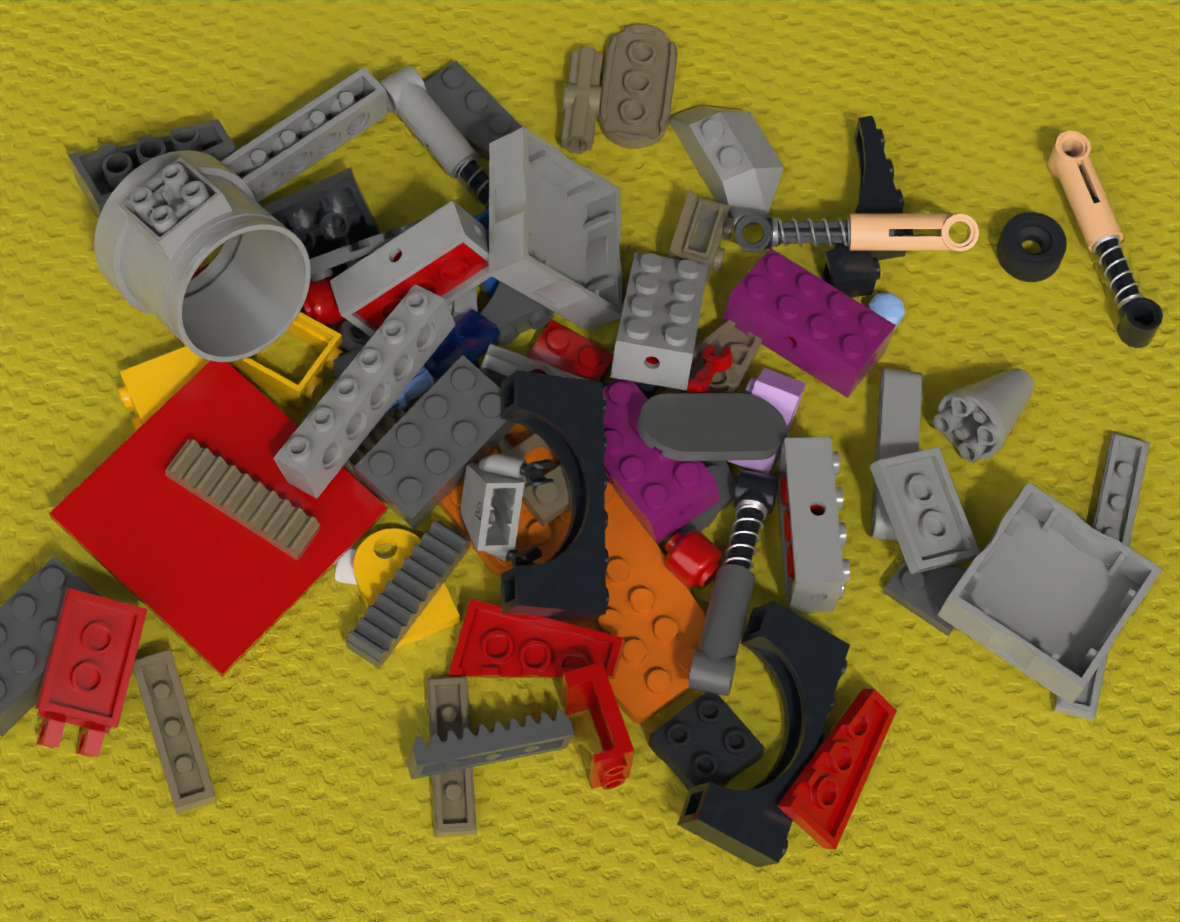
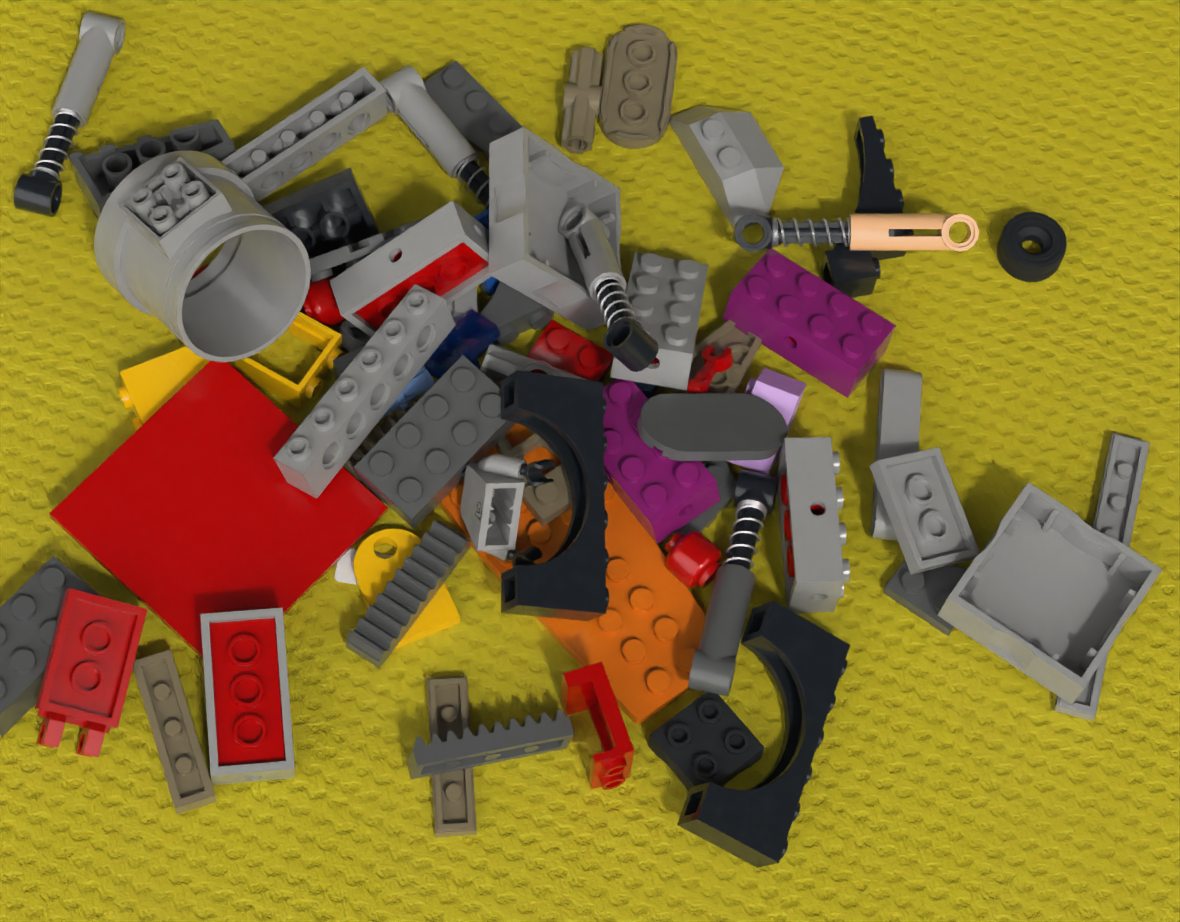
dark tan gear [165,439,320,561] -> none
red wing [448,599,625,679] -> none
dark tan window [668,189,735,282] -> none
red wing [777,688,897,850] -> none
light blue tile [868,292,905,329] -> none
light grey cone [934,368,1034,462] -> none
piece [1048,131,1163,348] -> none
none -> piece [14,12,126,217]
none -> red brick [200,608,295,785]
none -> piece [558,203,659,372]

